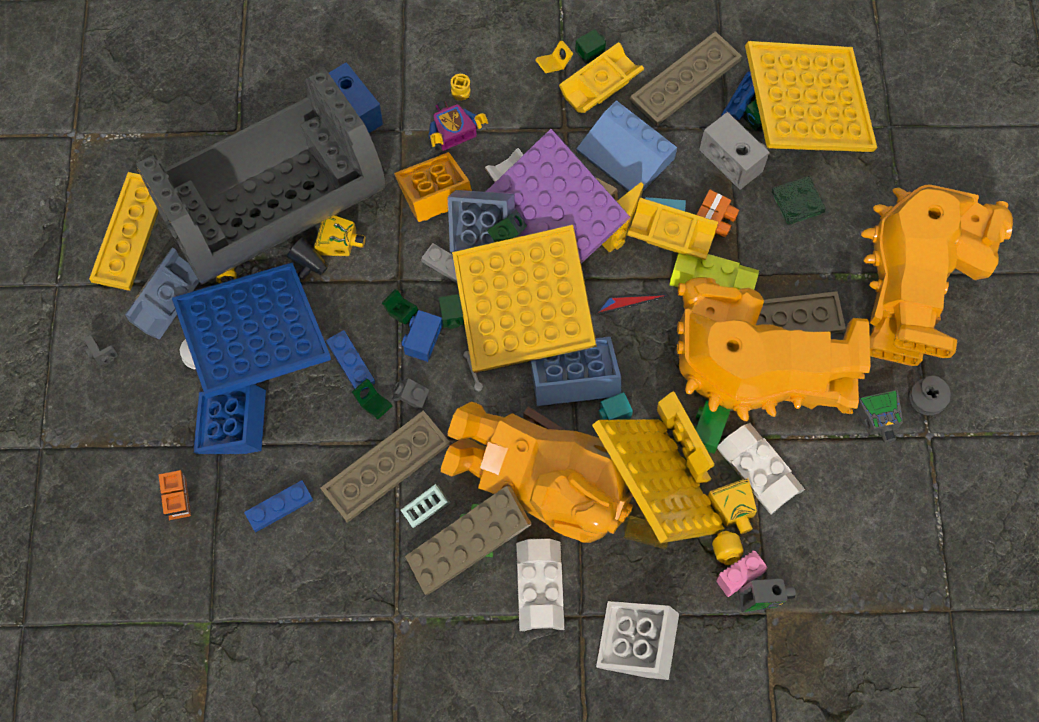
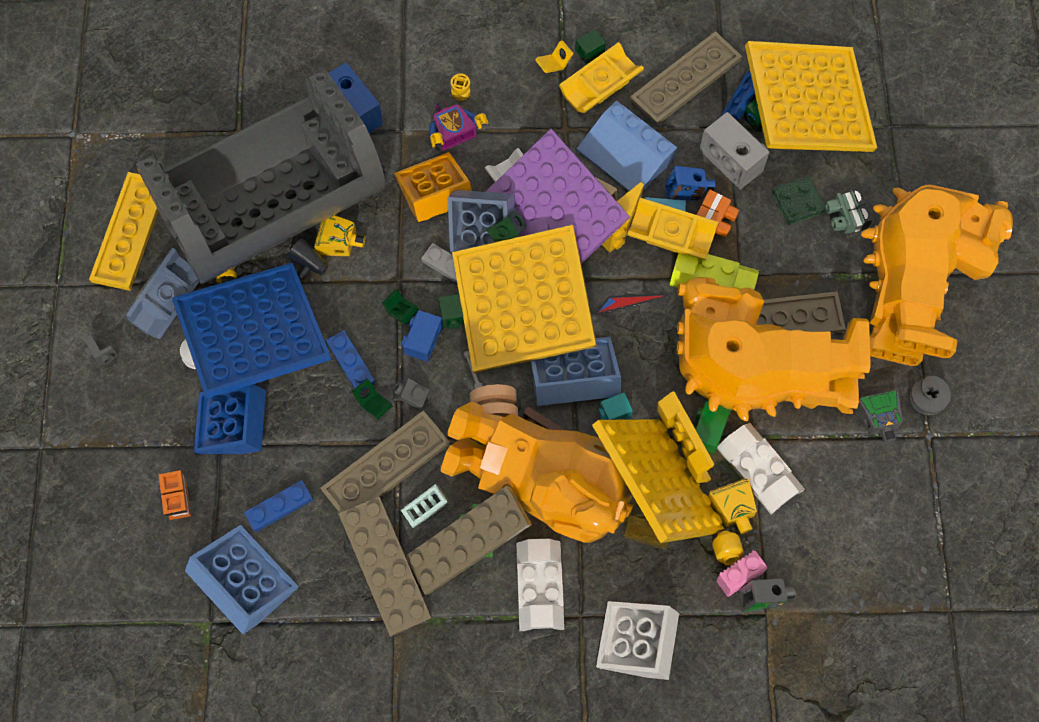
none -> medium blue slope [185,525,299,634]
none -> dark tan plate [338,496,431,637]
none -> light nougat wheel [470,384,518,417]
none -> blue torso [665,166,715,201]
none -> sand green hips [825,187,872,234]

